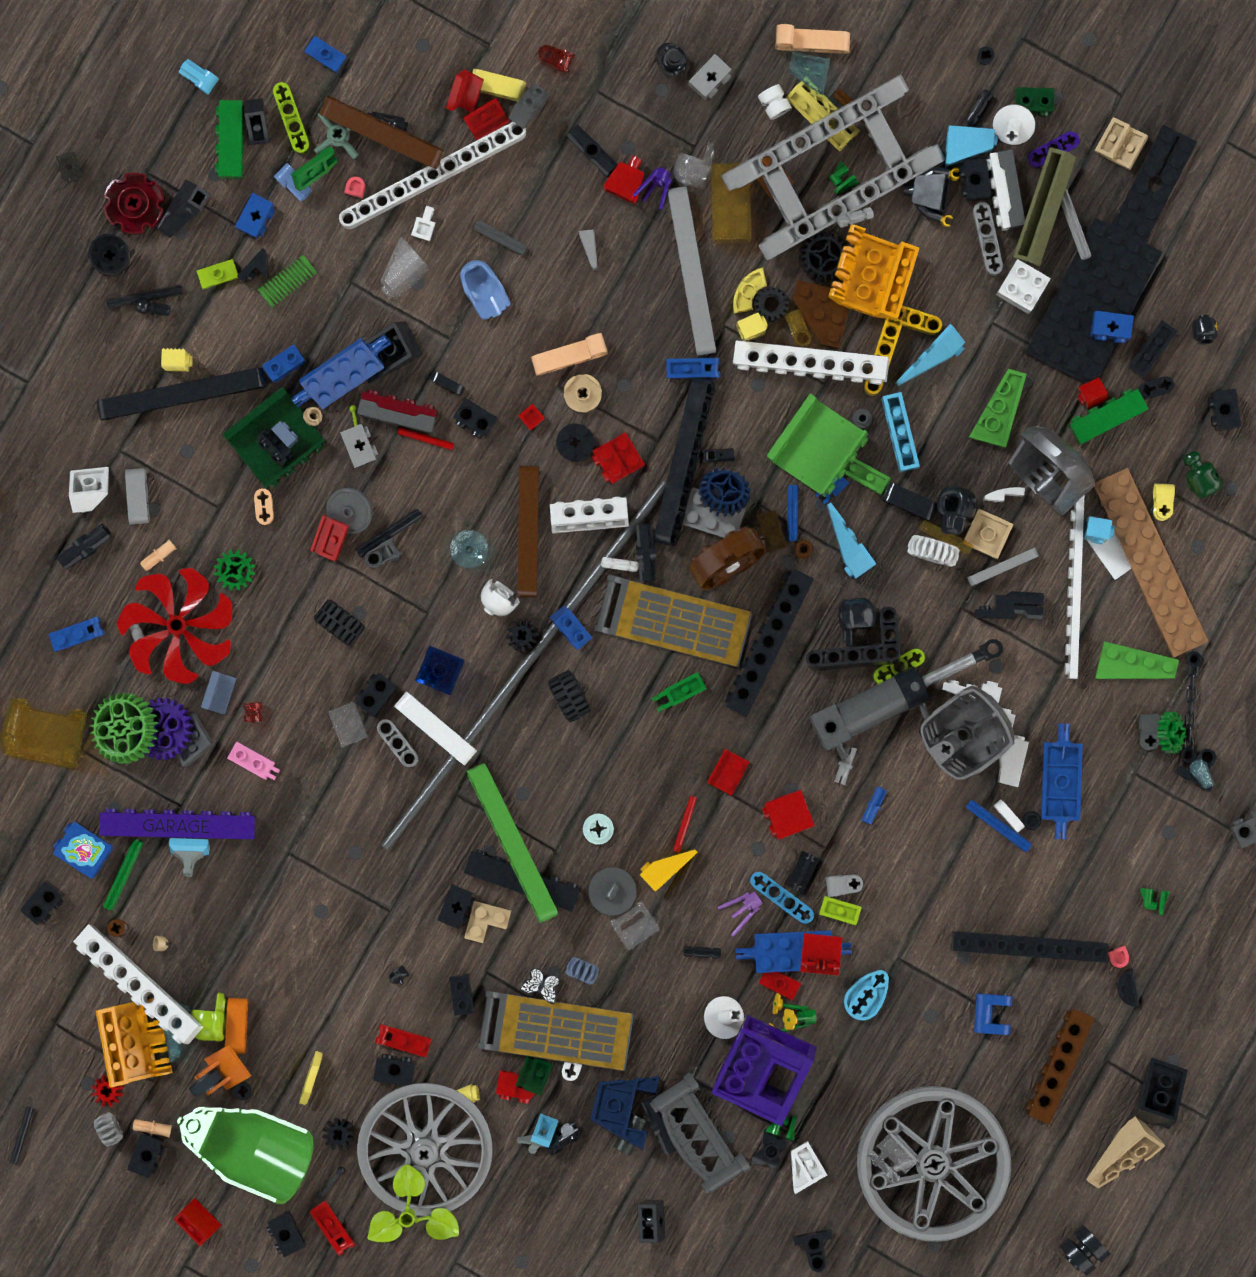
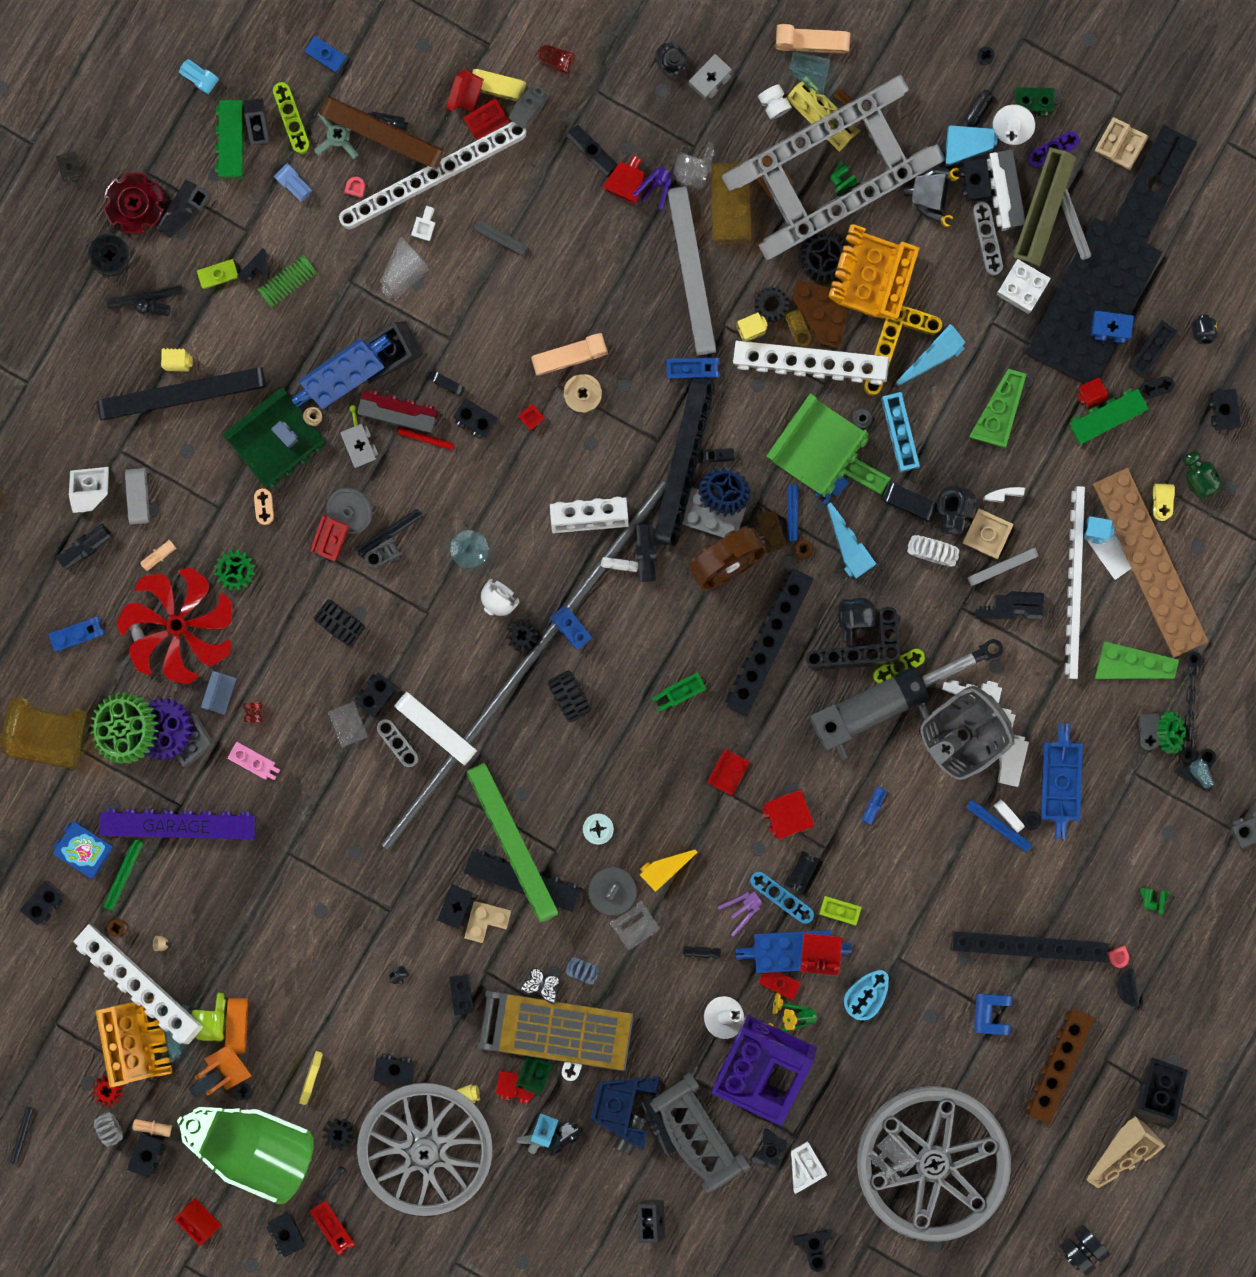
piece [169,838,210,877] -> none
blue brick [235,193,275,240] -> none
black hinge [256,428,293,467] -> none
blue brick [262,344,306,384] -> none
green hinge [291,147,338,191] -> none
lime plant [367,1164,459,1242] -> none
red plate [375,1024,432,1057] -> none
clear blue slope [415,645,466,696] -> none
medium blue hair [460,260,511,319] -> none
reddish brown beam [517,466,539,598] -> none
black plate [556,423,594,462] -> none
light grey slope [579,230,598,271] -> none
red plate [592,432,645,485] -> none
flag [594,575,752,667] -> none
red bar [673,796,697,853] -> none
light yellow tile [733,268,767,314] -> none
green piece [766,1115,797,1141] -> none
light grey piece [825,874,863,897] -> none
light grey pin [834,745,857,786] -> none
light grey axle [837,207,874,228] -> none
clear yellow axle [920,520,973,554] -> none
flat silver piece [1008,426,1095,516] -> none

